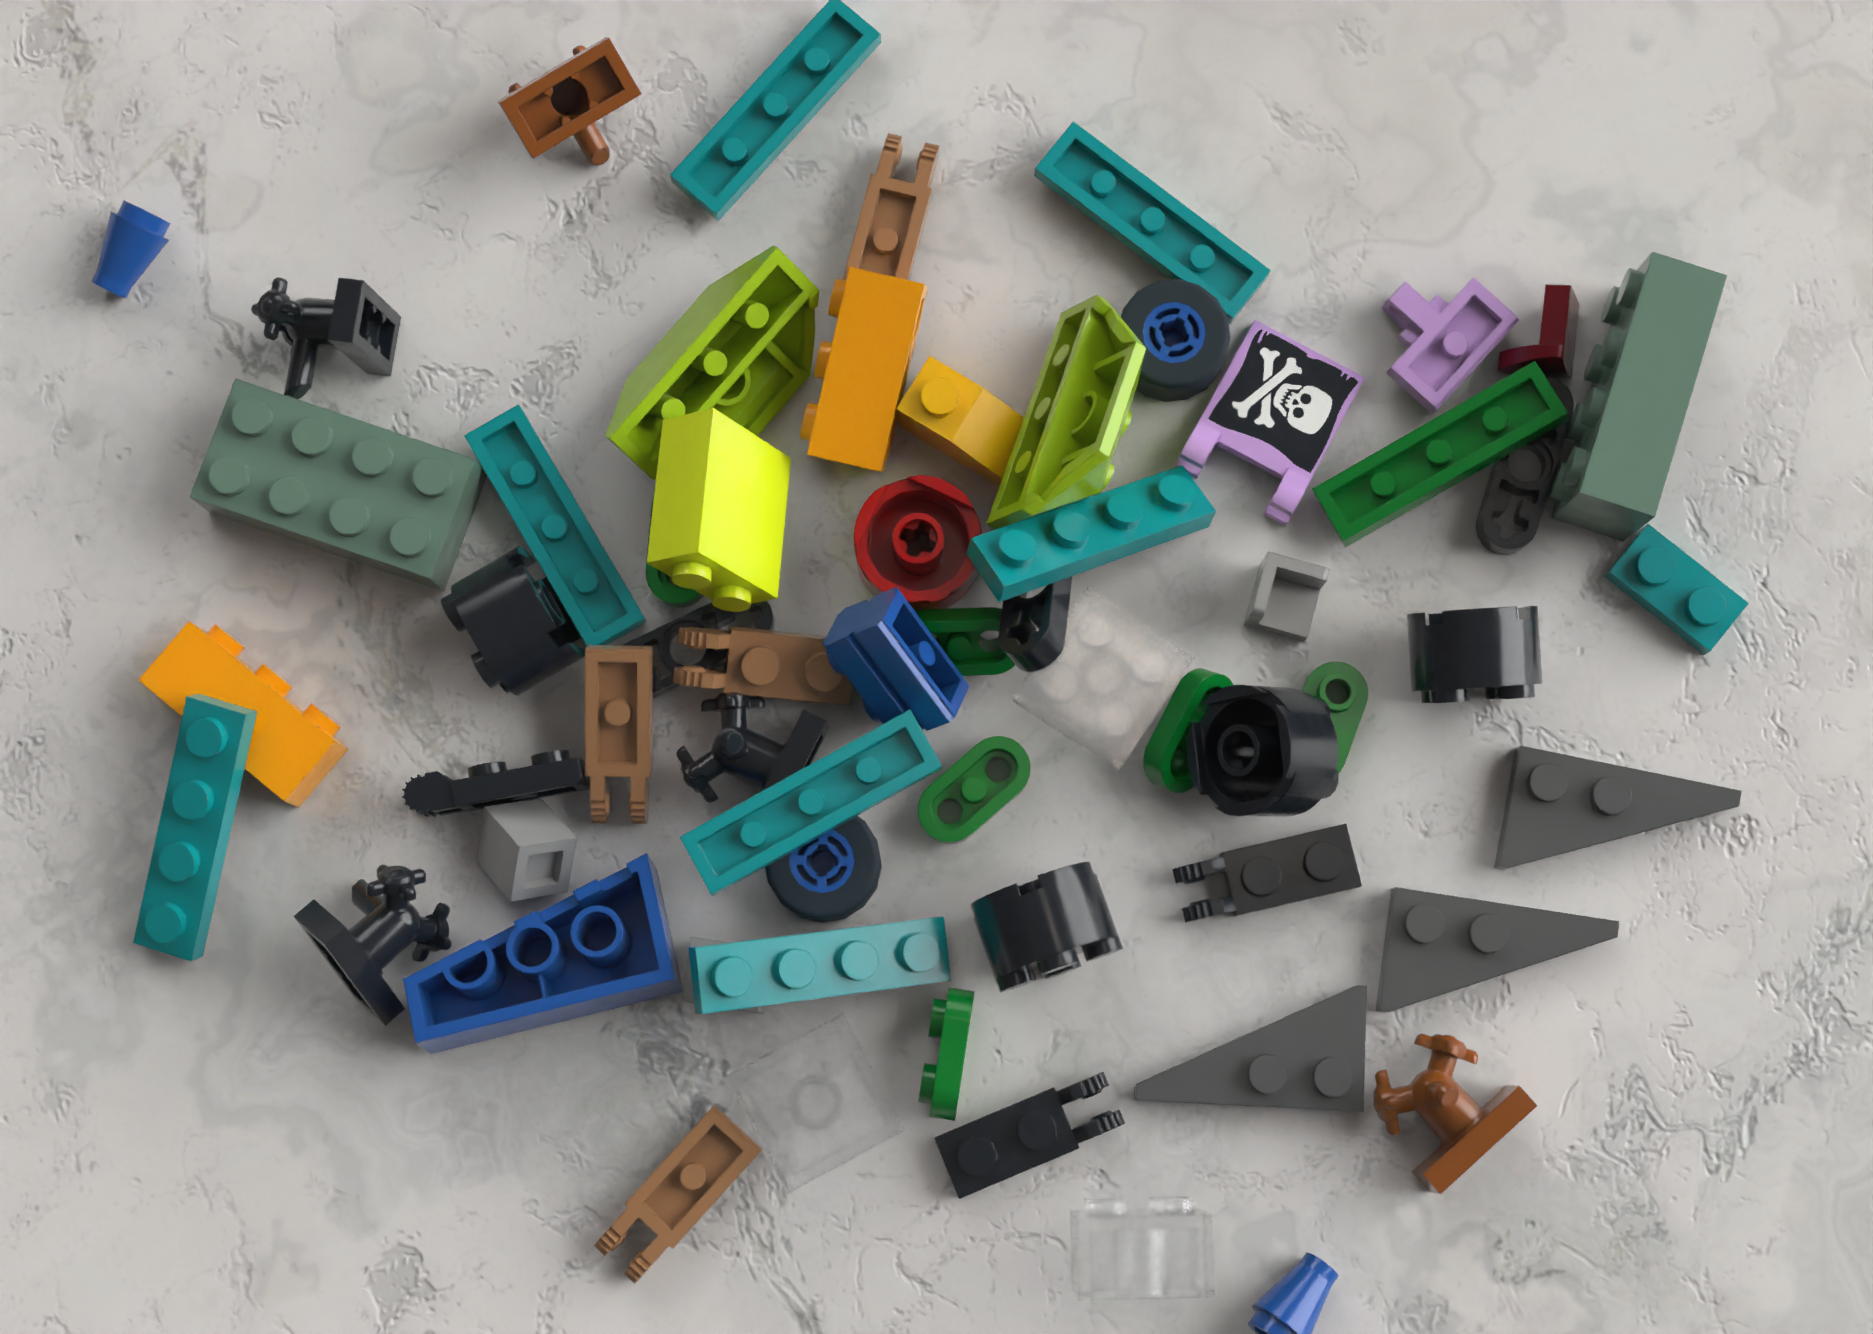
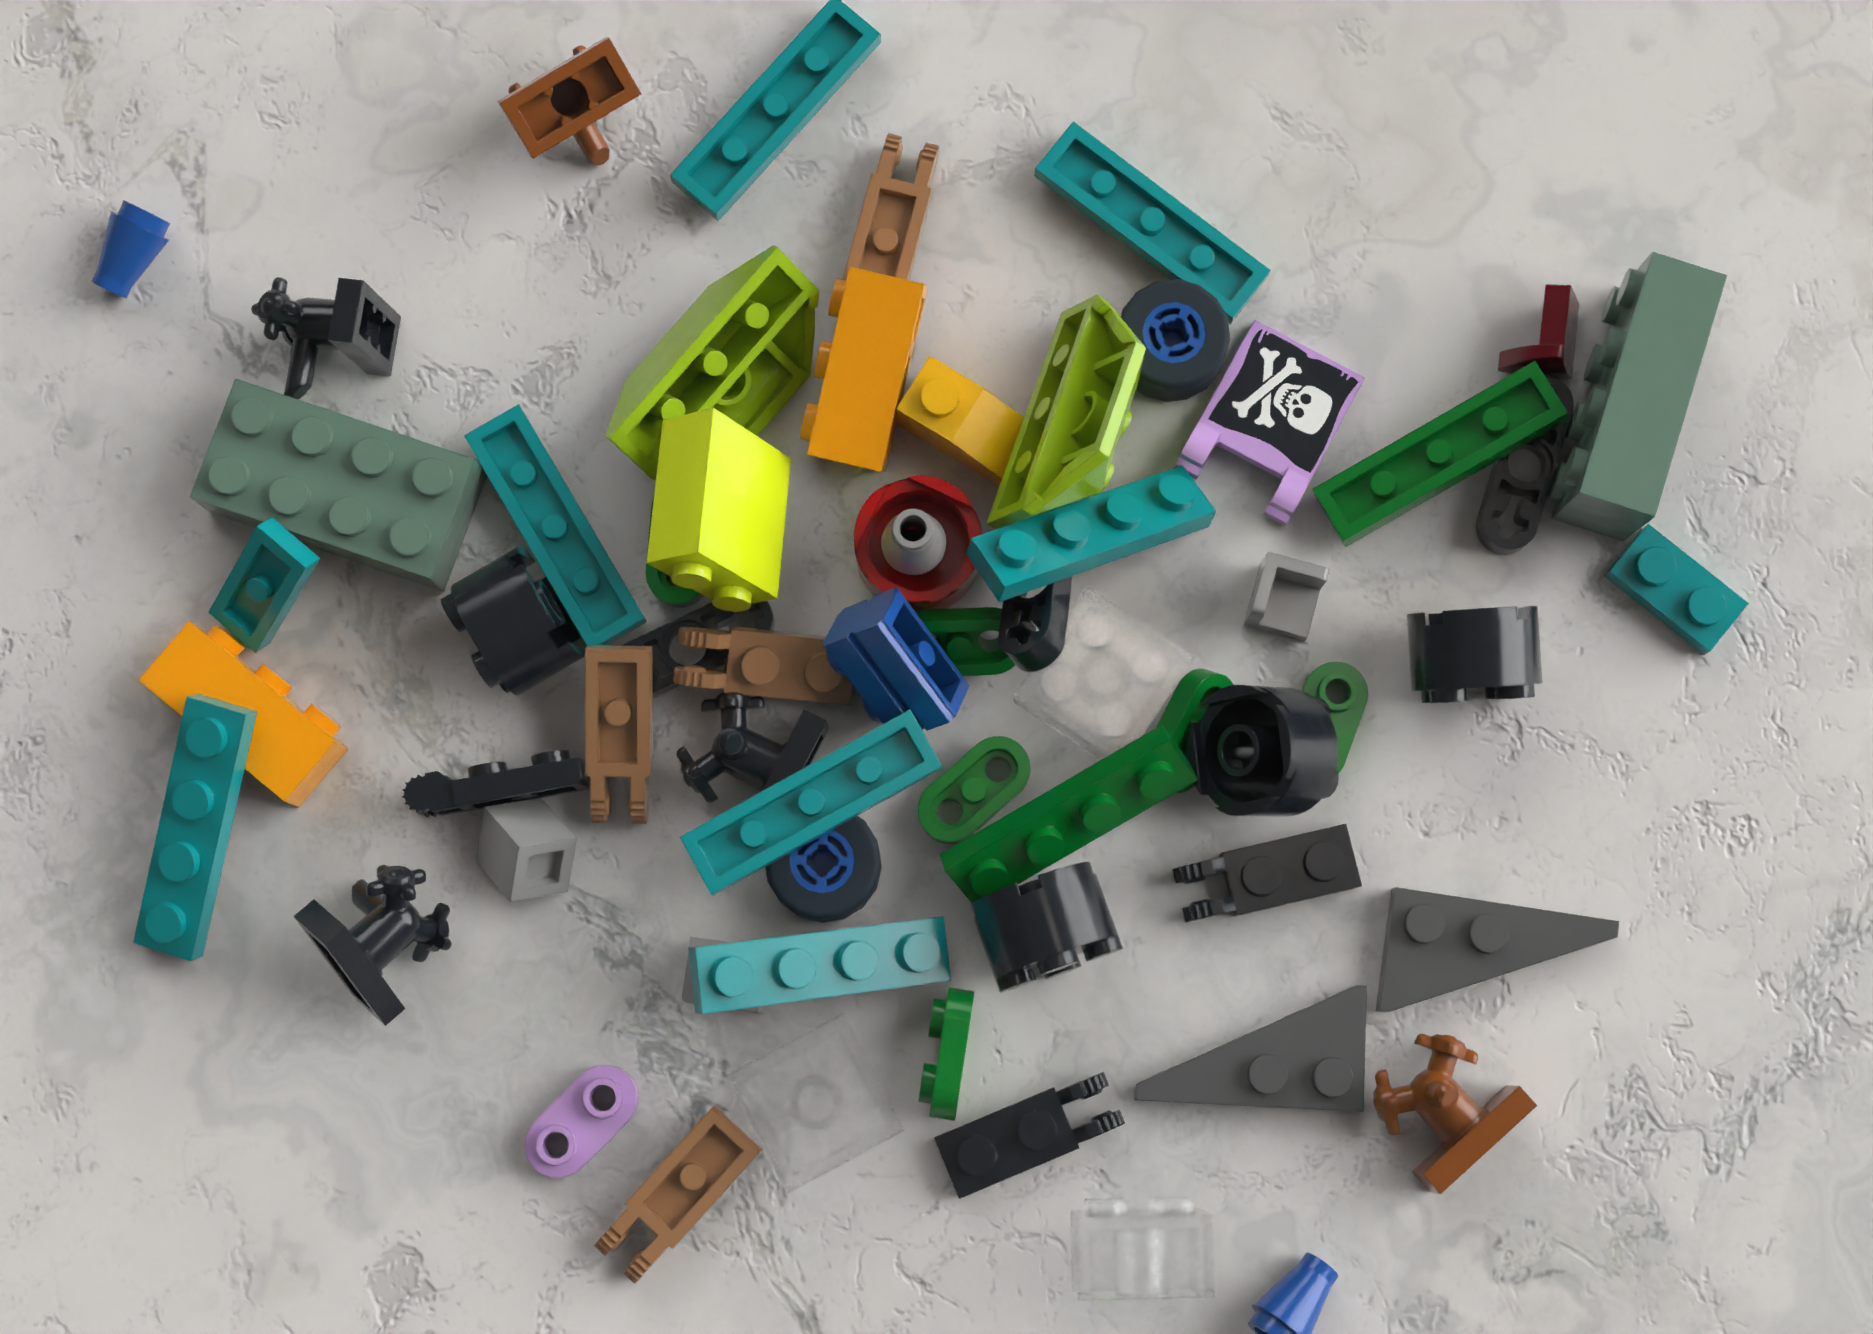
blue wedge [403,853,683,1054] -> none
lavender hinge [1382,277,1519,414] -> none
dark grey wing [1494,746,1742,870] -> none
none -> teal plate [208,517,320,653]
none -> lavender plate [525,1065,639,1178]
none -> light grey cone [881,509,946,575]
none -> green plate [939,725,1198,903]

